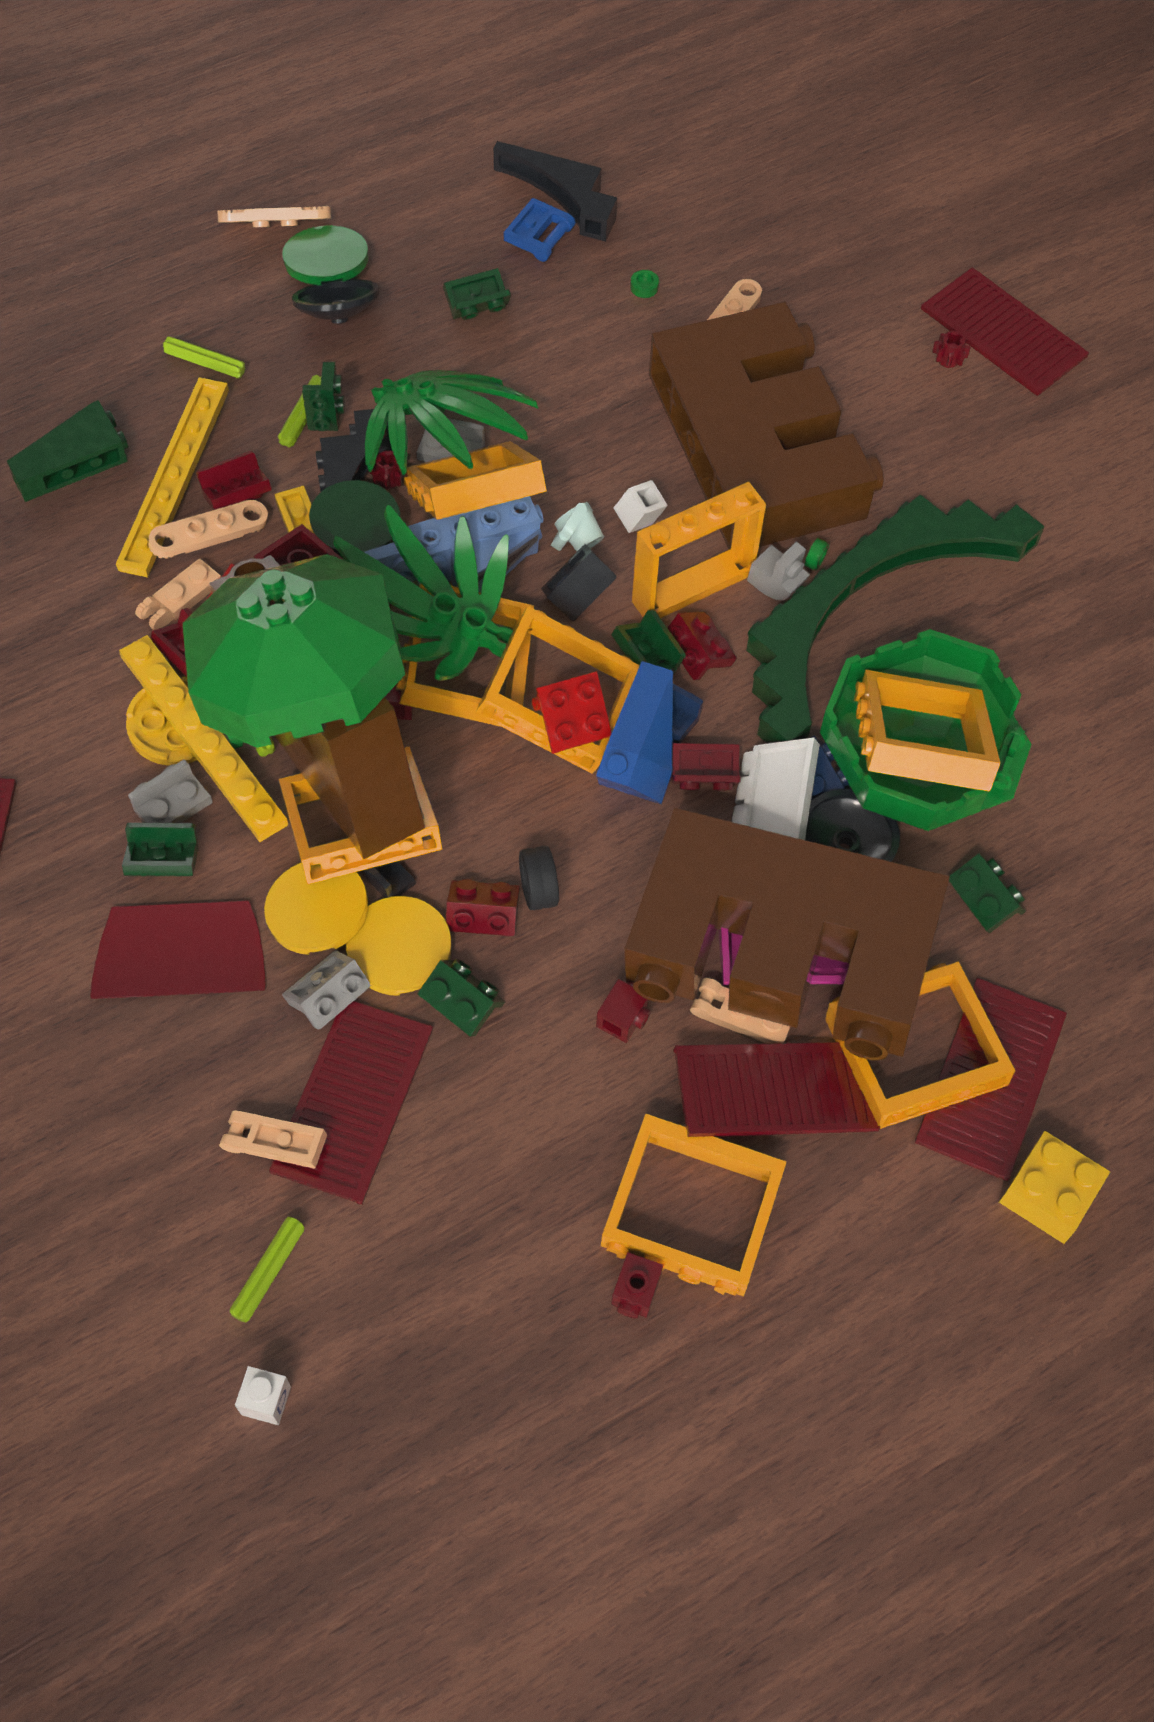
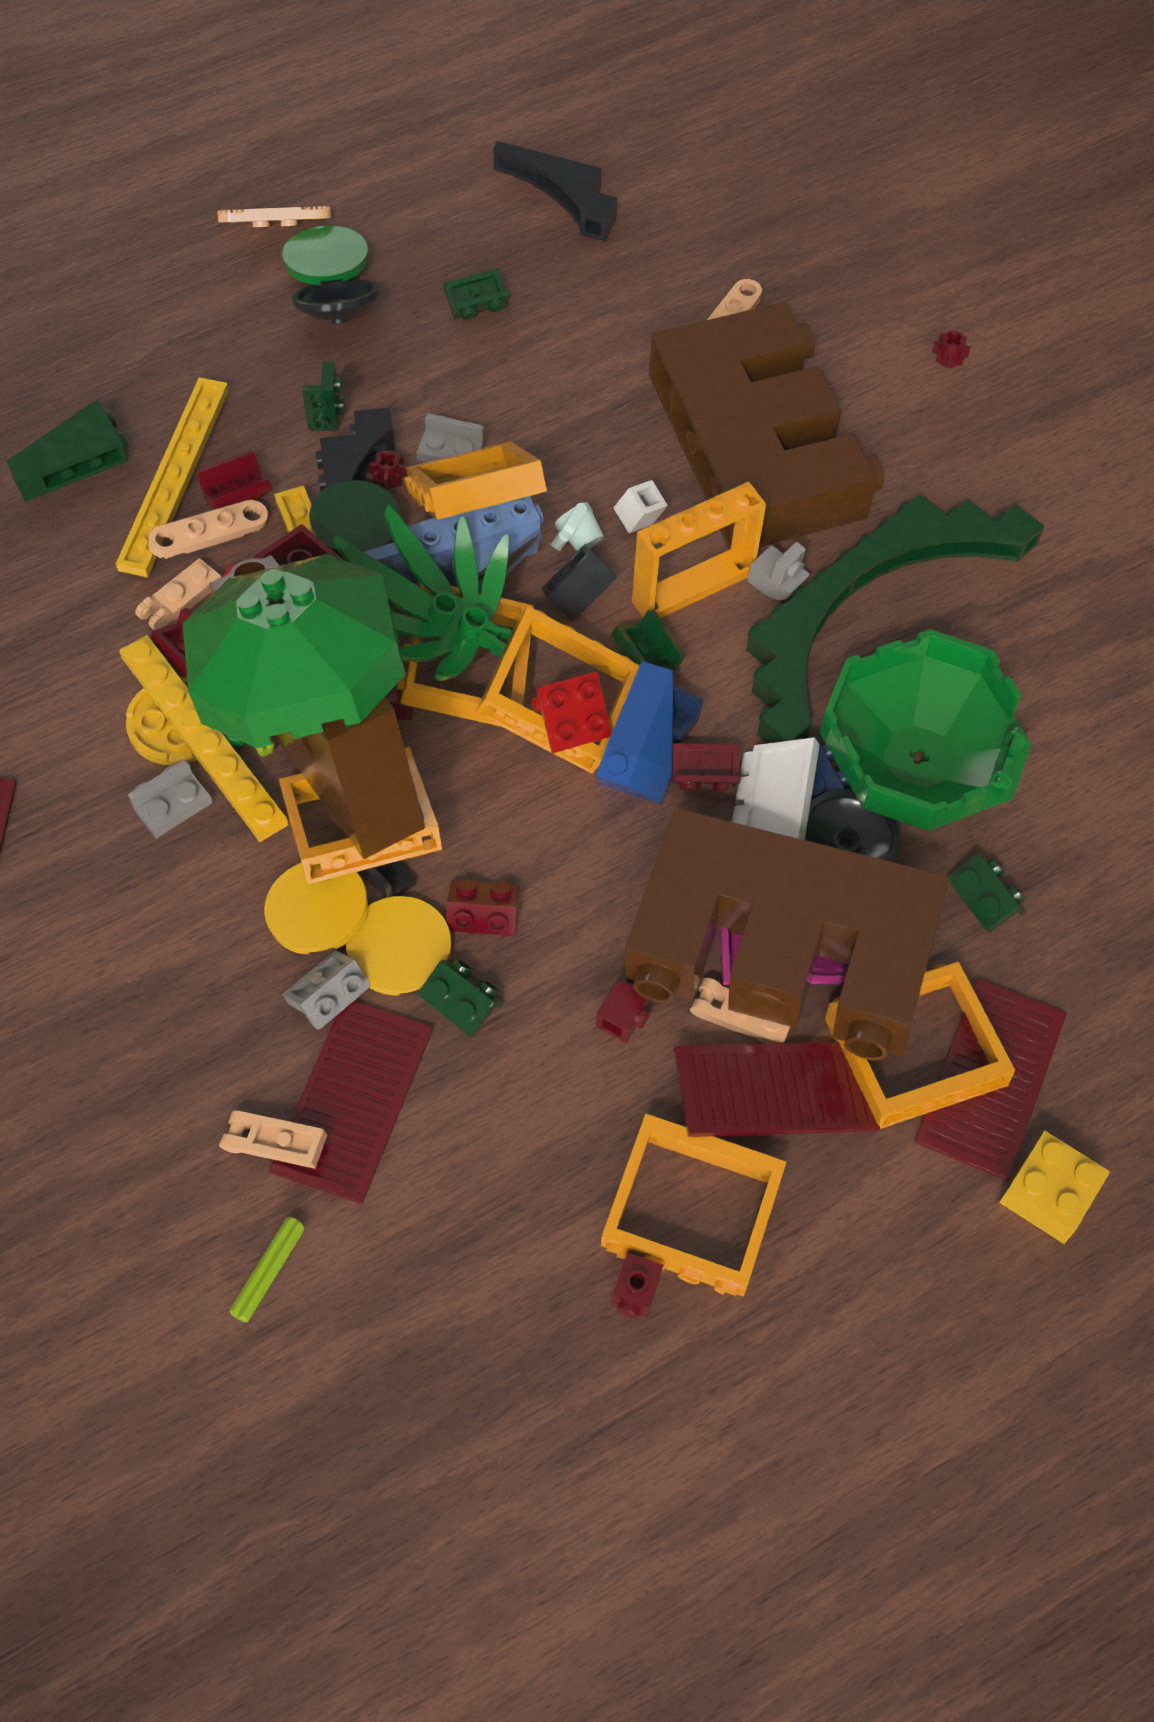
dark red sticker [90,901,265,999] -> none
dark green bracket [122,823,199,876] -> none
lime axle [163,336,246,378] -> none
white brick [235,1366,291,1425] -> none
lime axle [278,375,321,448] -> none
green plant [365,370,539,475] -> none
blue plate [504,198,576,262] -> none
black tyre [519,846,559,910] -> none
green tile [630,270,659,298] -> none
dark red bracket [668,612,737,680] -> none
green tile [804,538,829,571] -> none
light orange window [854,670,1000,791] -> none
dark red window [921,267,1089,396] -> none

